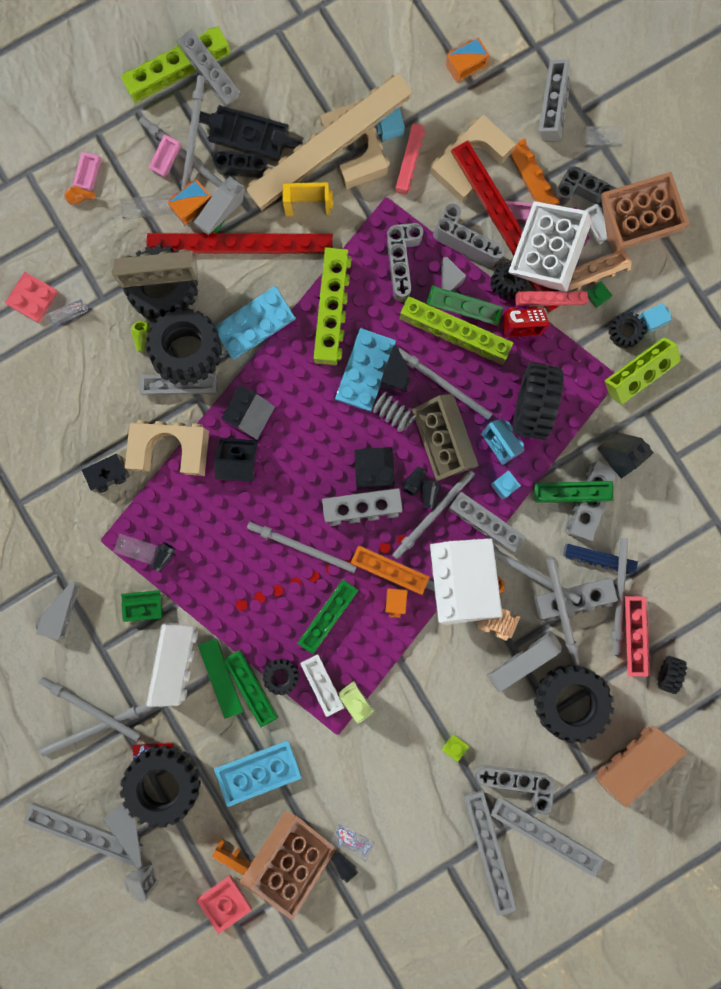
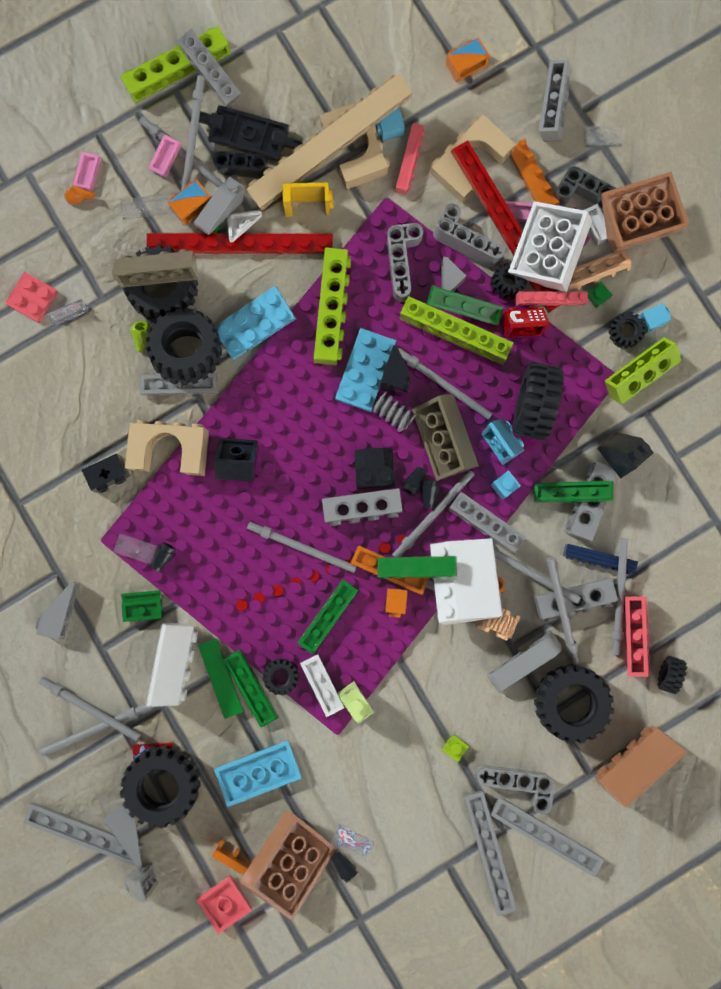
black slope [221,385,275,440] -> none
none -> white tile [227,210,262,243]
none -> green tile [378,556,457,578]

